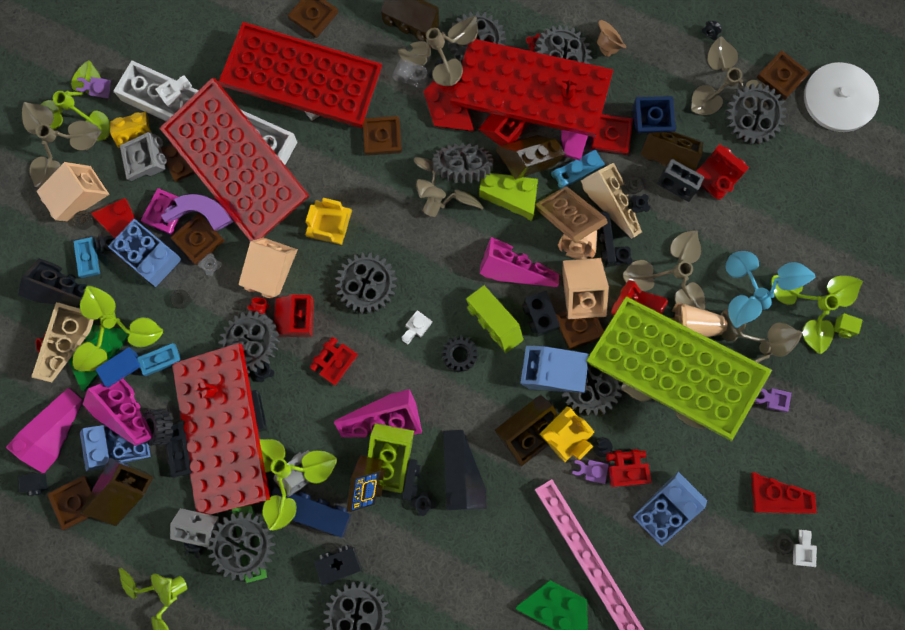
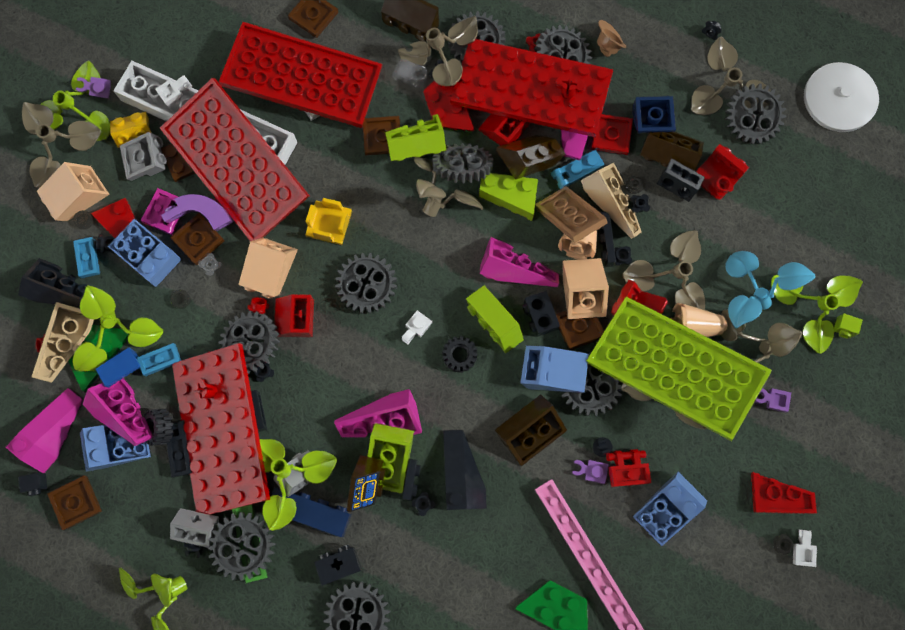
dark brown slope [80,457,154,526] -> none
red plate [309,336,358,386] -> none
yellow panel [540,406,594,462] -> none
reddish brown plate [757,50,810,100] -> none
none -> lime wedge [385,114,446,161]

